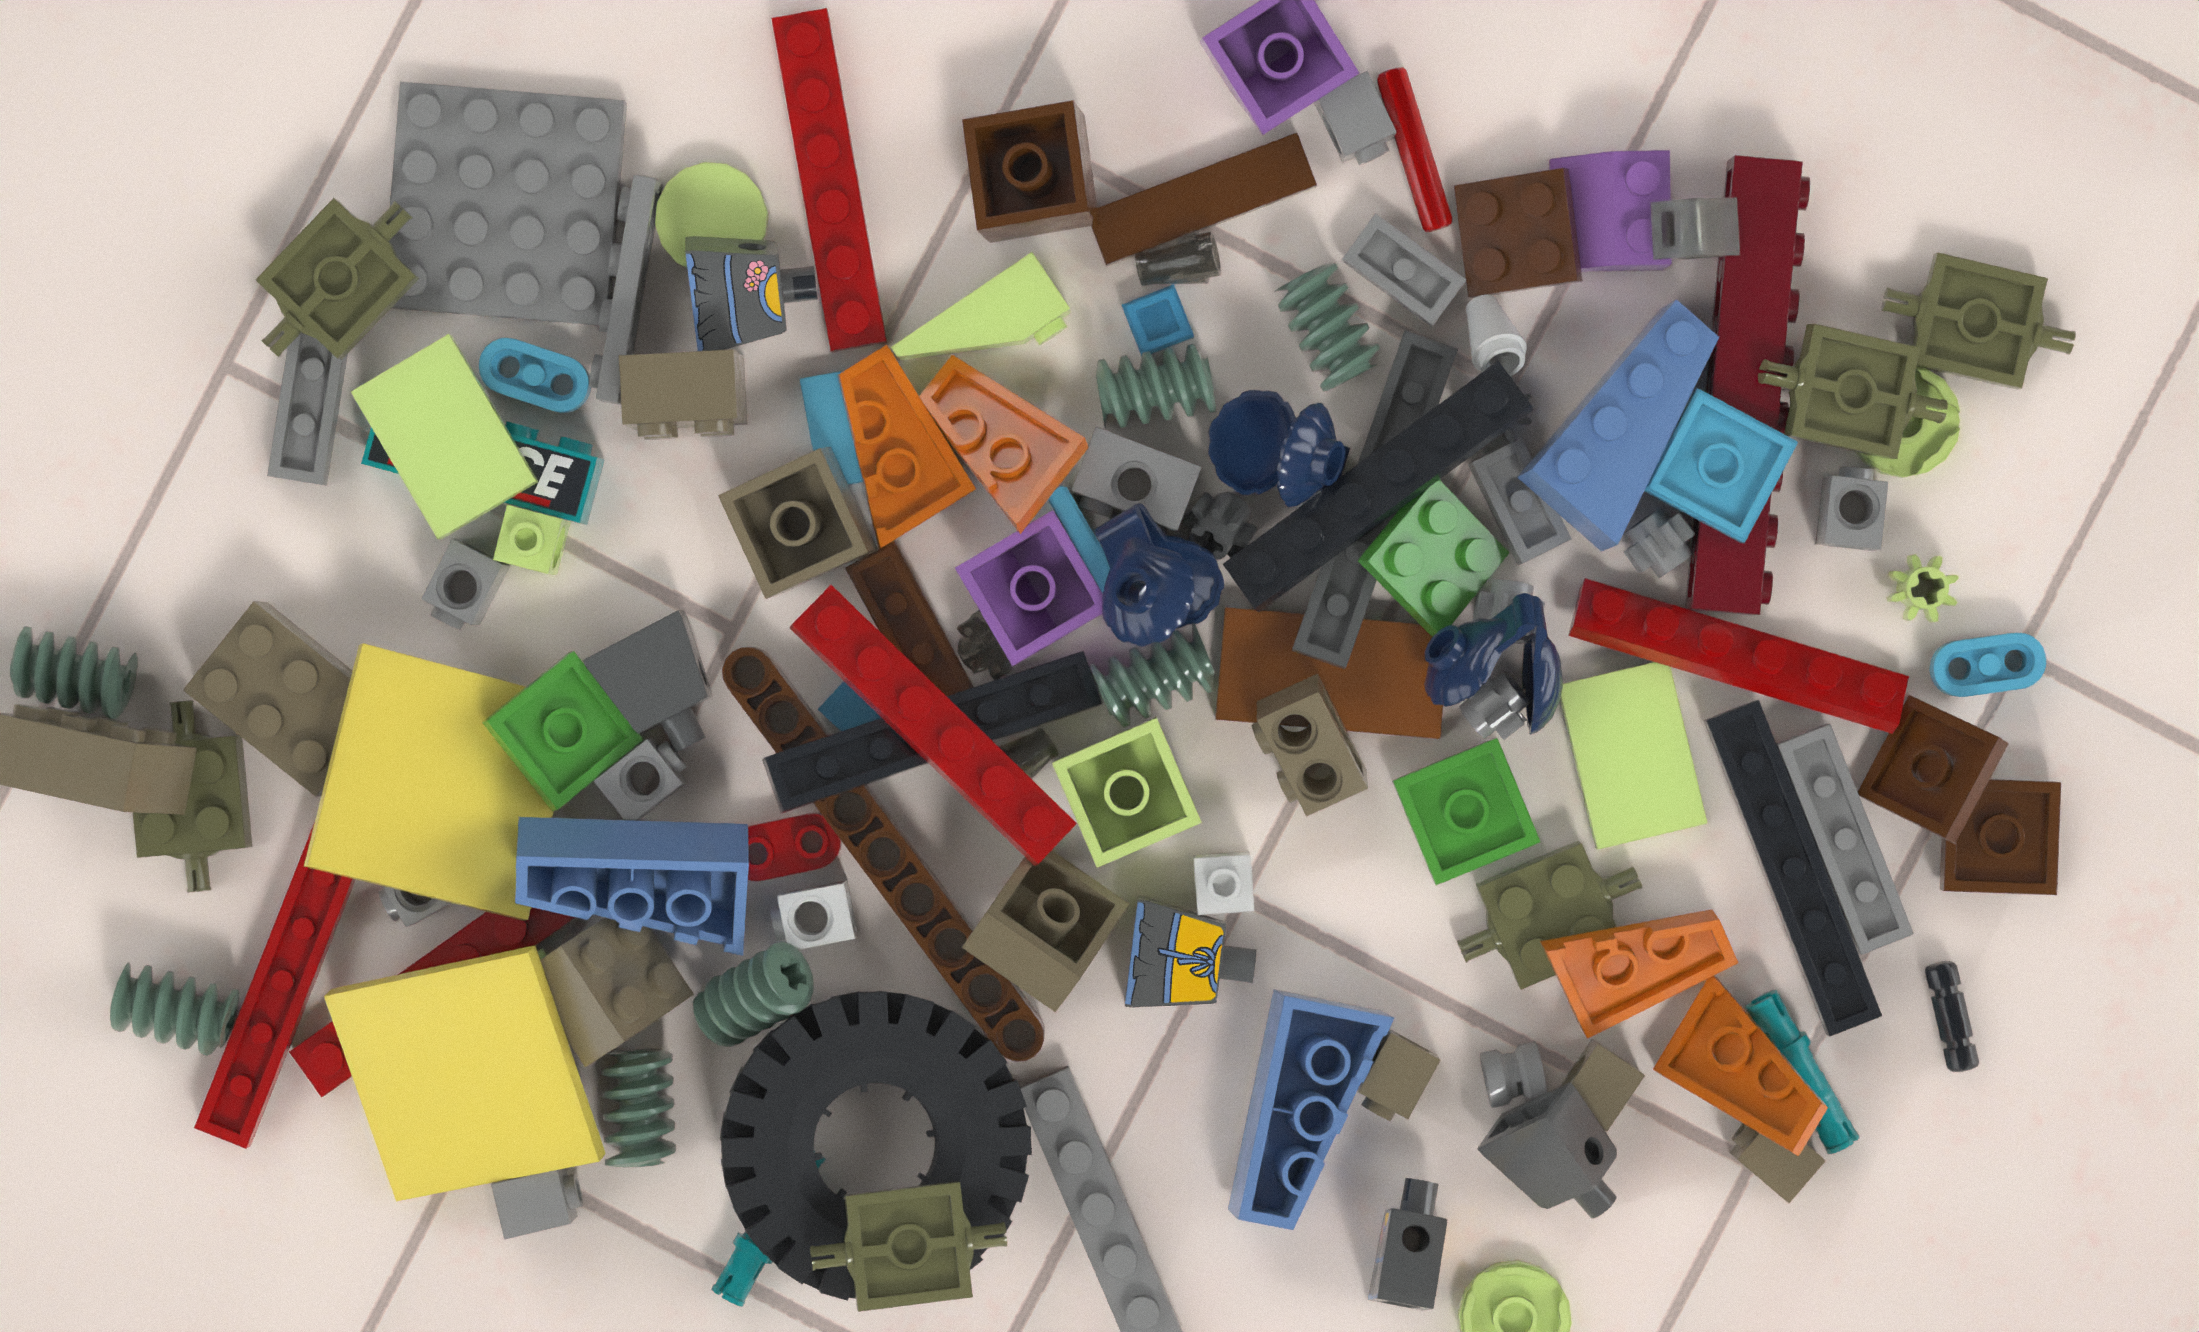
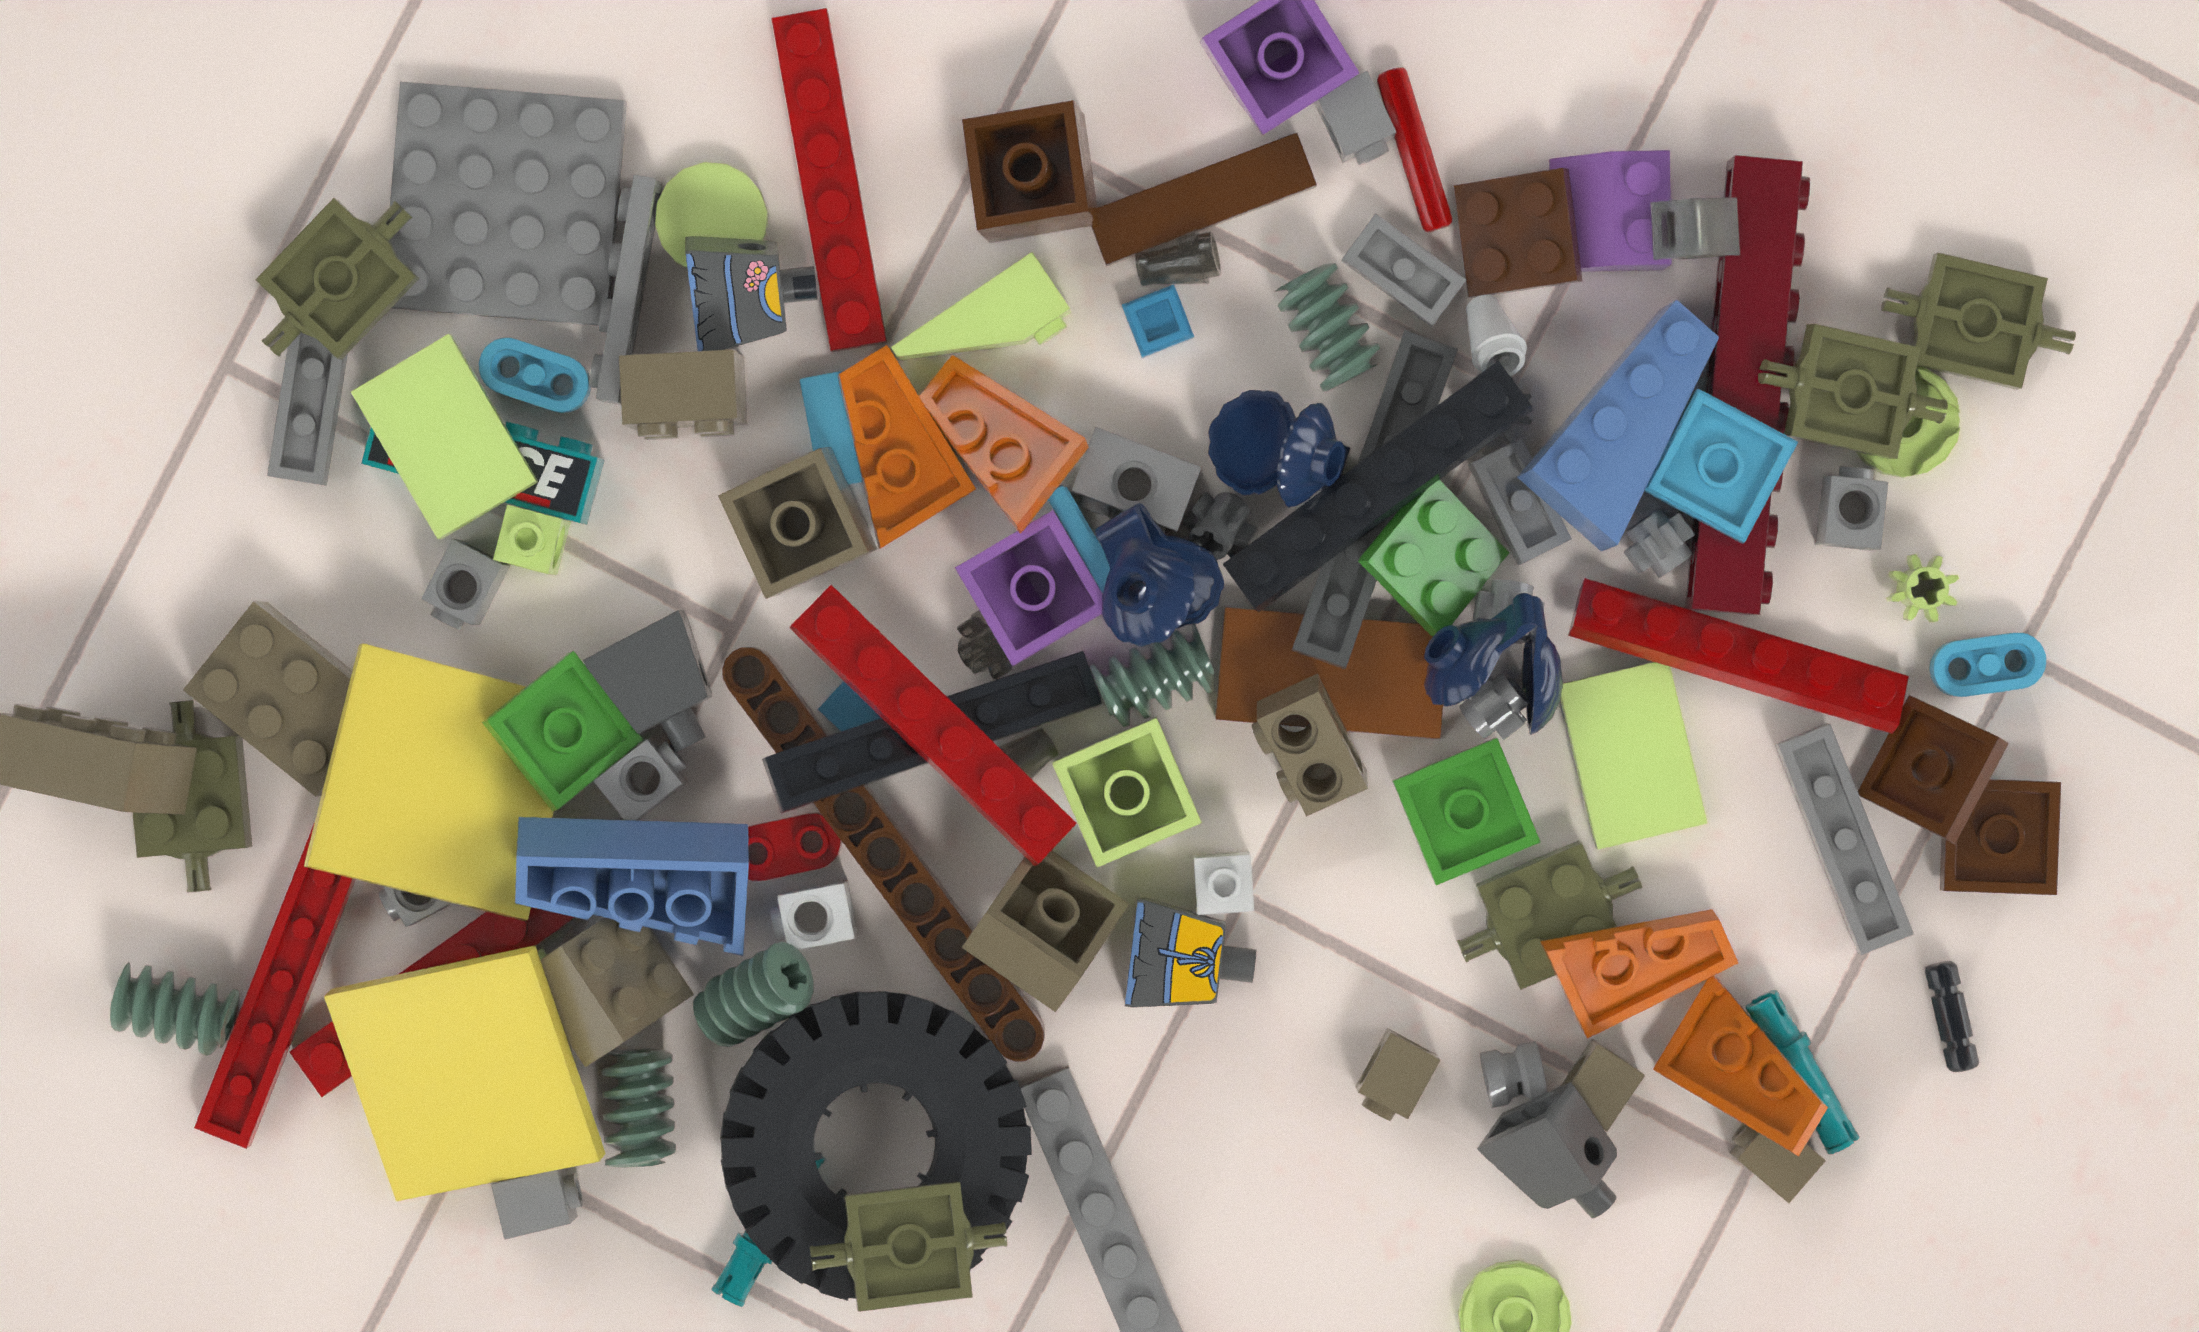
sand green piece [10,626,138,719] -> none
reddish brown tile [845,541,997,743] -> none
sand green piece [1096,344,1216,429] -> none
medium blue wedge [1228,989,1394,1230] -> none
dark grey torso [1368,1178,1447,1311] -> none
black plate [1703,700,1882,1037] -> none

